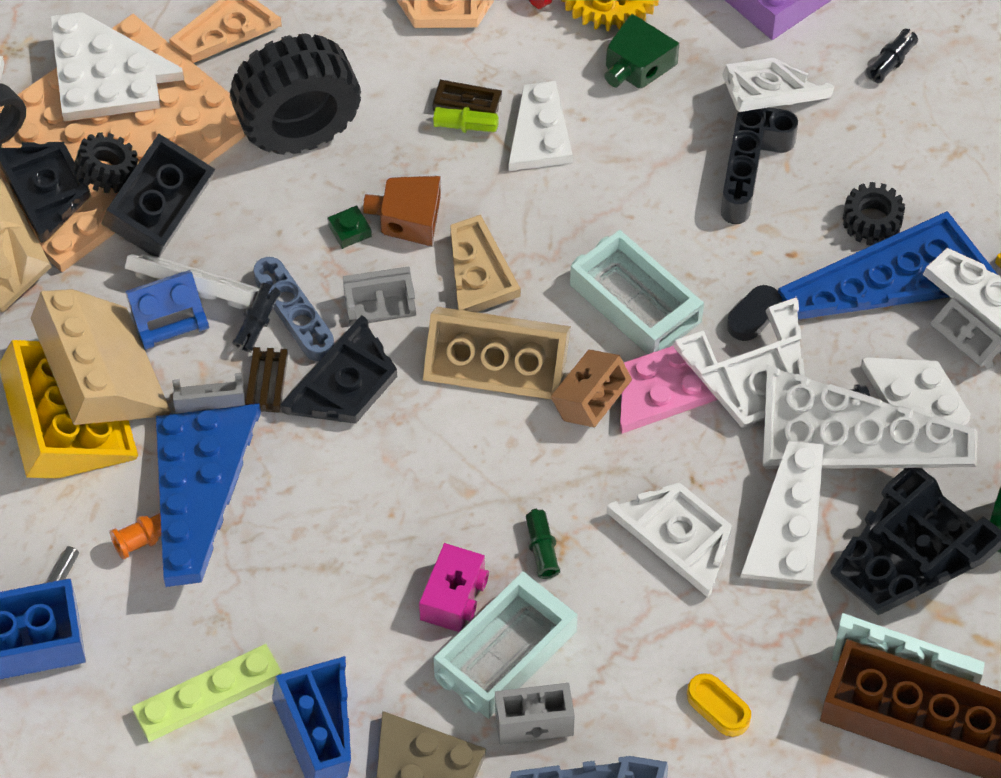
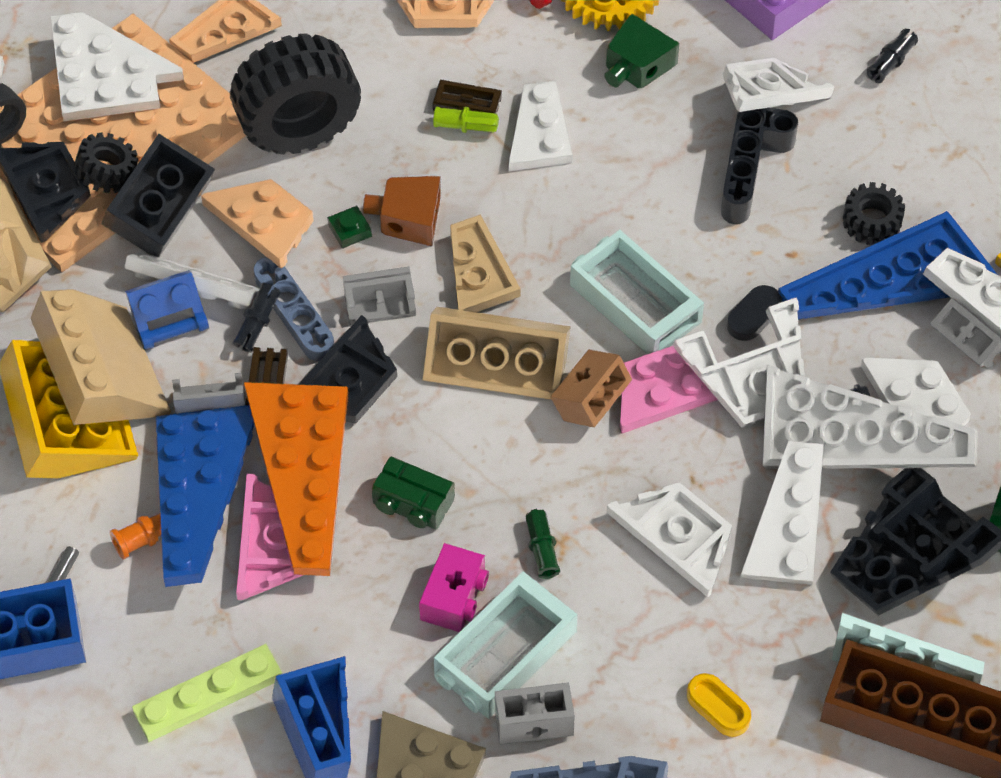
none -> light nougat wing [201,179,314,268]
none -> bright pink wing [236,473,303,600]
none -> orange wing [244,382,348,576]
none -> dark green brick [372,456,455,530]

